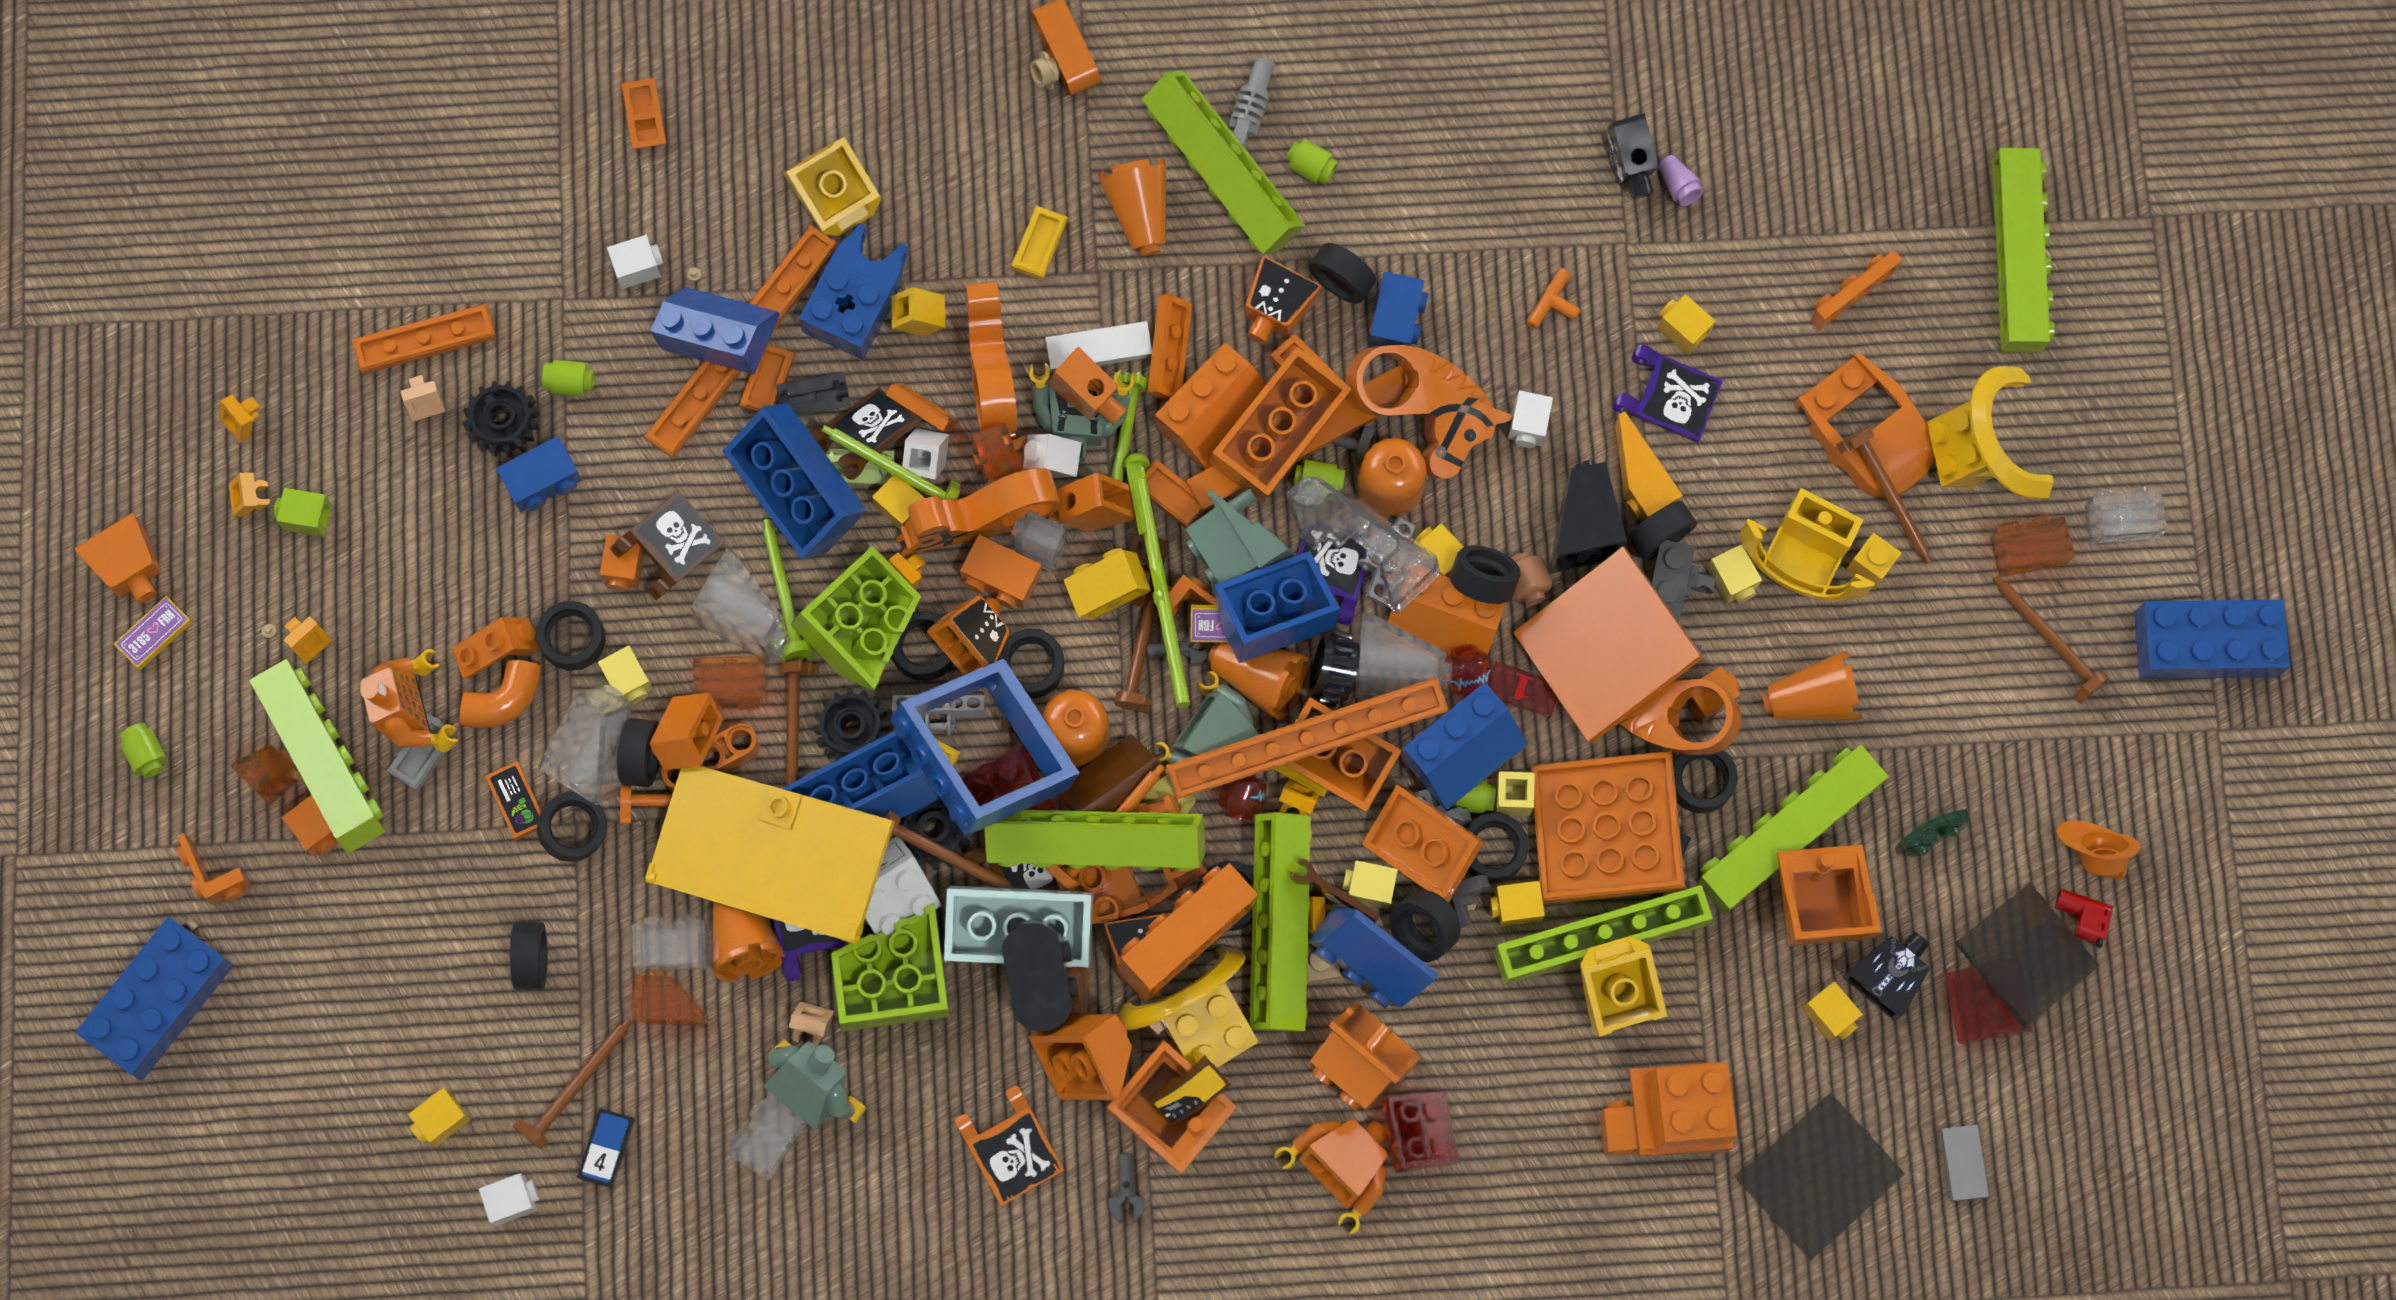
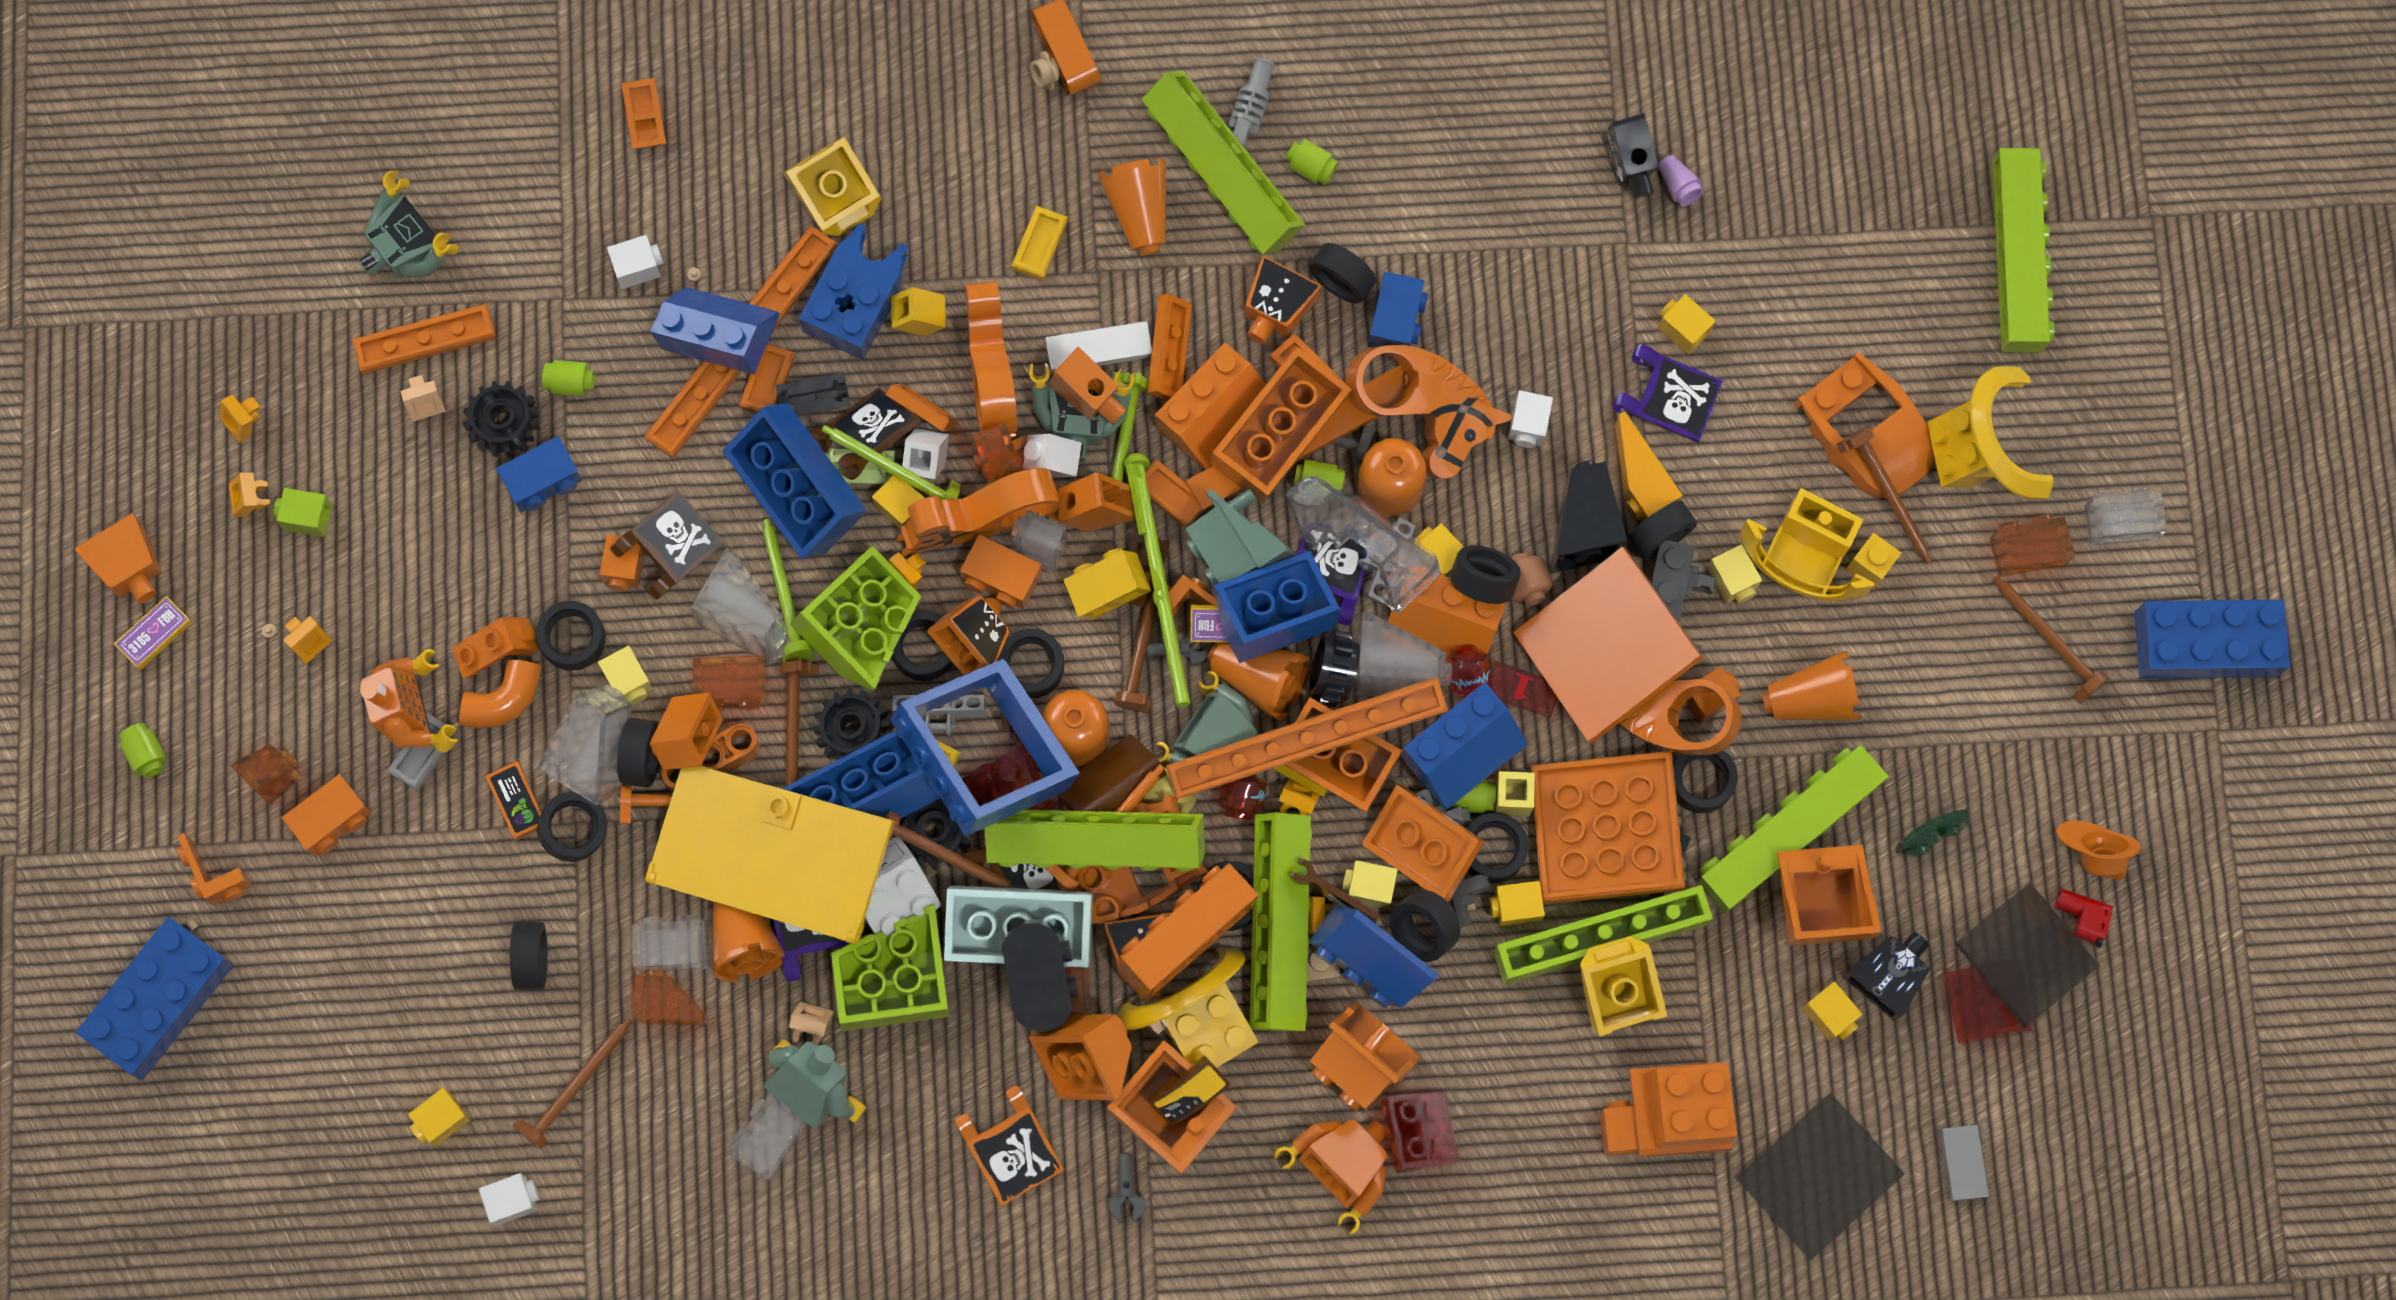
lime brick [249,659,386,854] -> none
tile [577,1108,636,1189] -> none
orange piece [1526,268,1581,329] -> none
orange plate [1810,250,1903,331] -> none
none -> torso [358,170,459,279]

